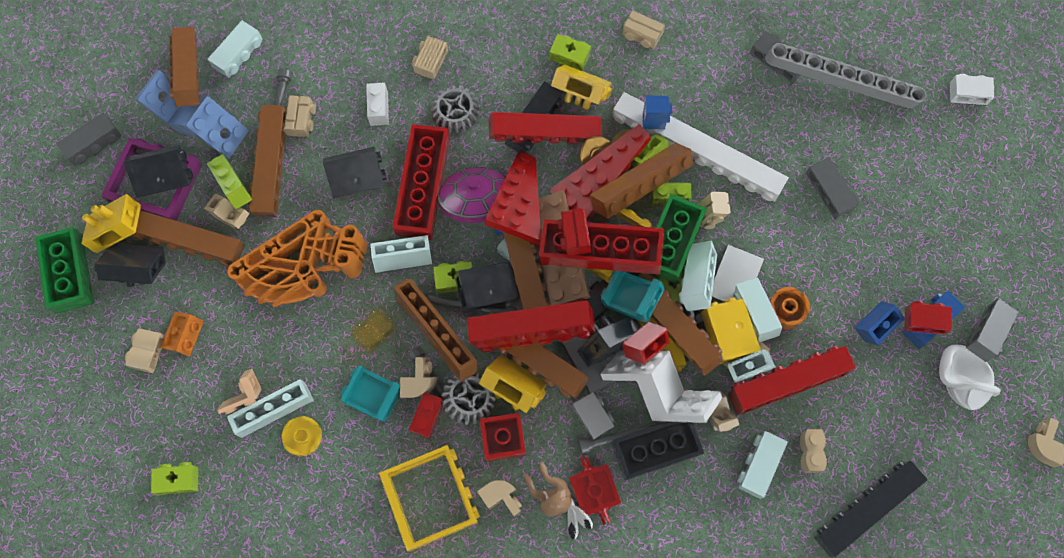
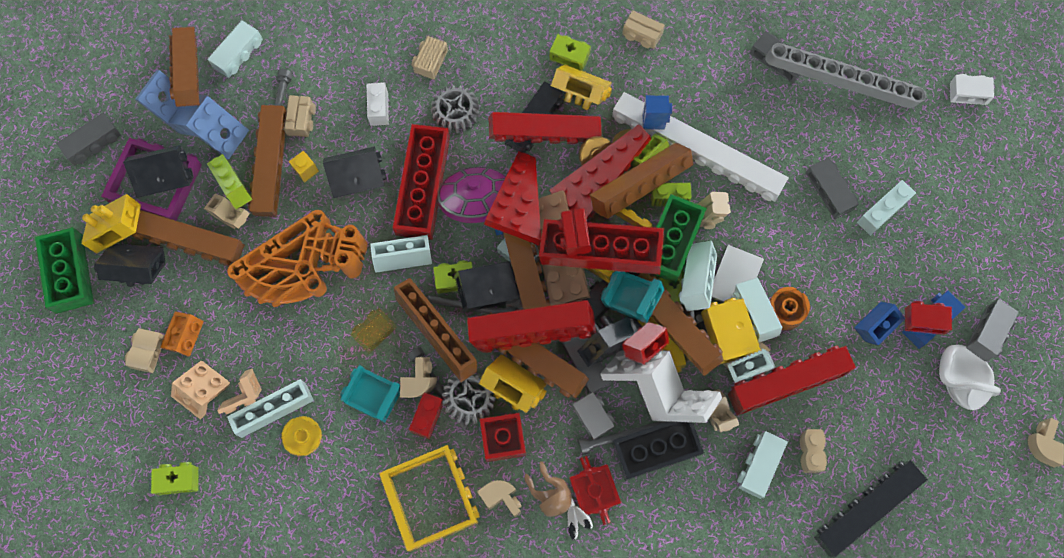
none -> light nougat bracket [171,361,230,419]
none -> yellow brick [289,150,319,183]
none -> light aqua brick [857,180,916,236]

